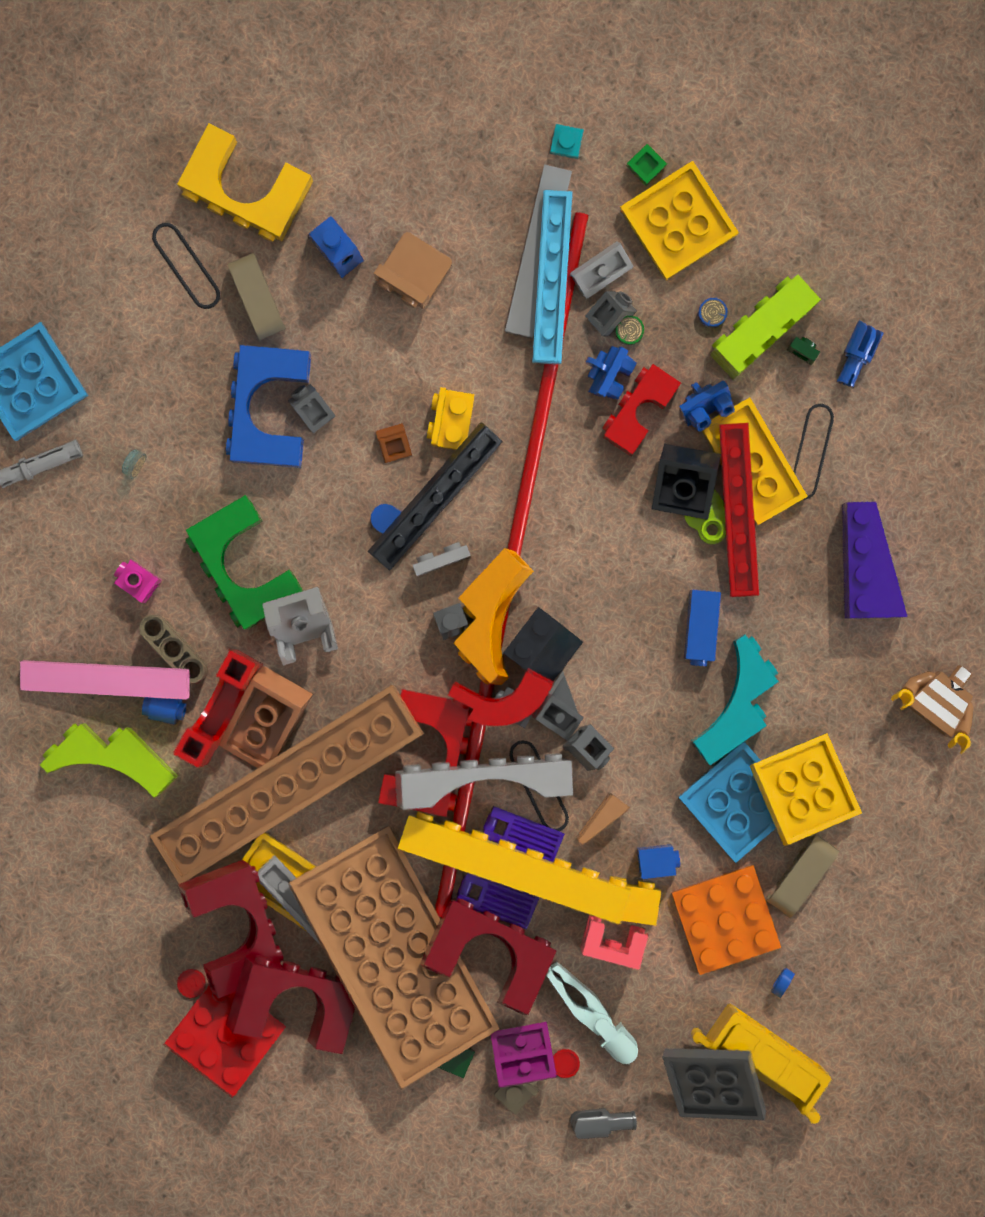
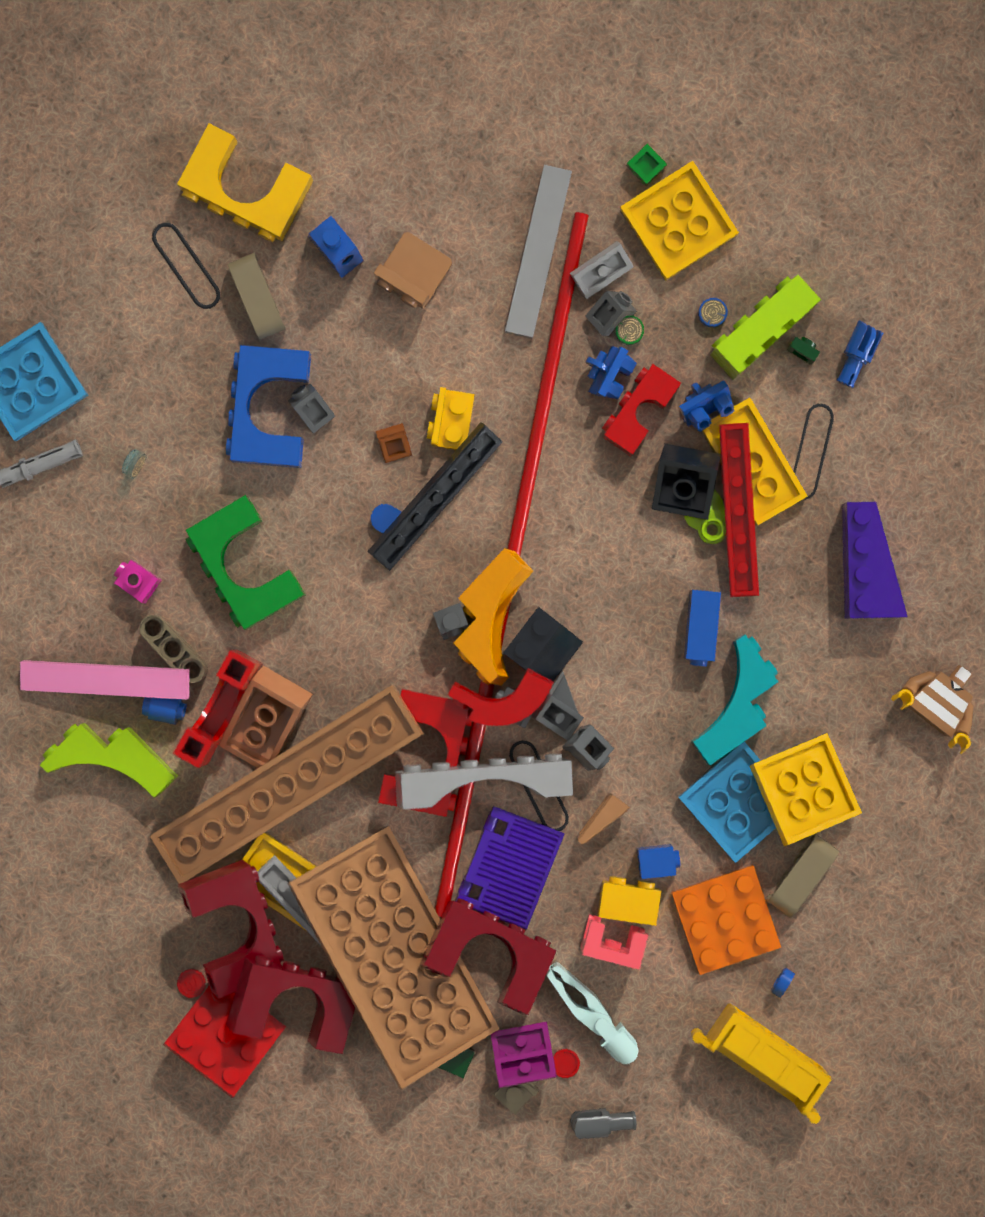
light grey panel [263,587,338,666] -> none
yellow brick [398,811,631,925] -> none
light grey plate [412,542,471,577] -> none
medium azure tile [532,190,573,364] -> none
teal plate [550,124,584,159] -> none
dark grey plate [662,1048,766,1120] -> none

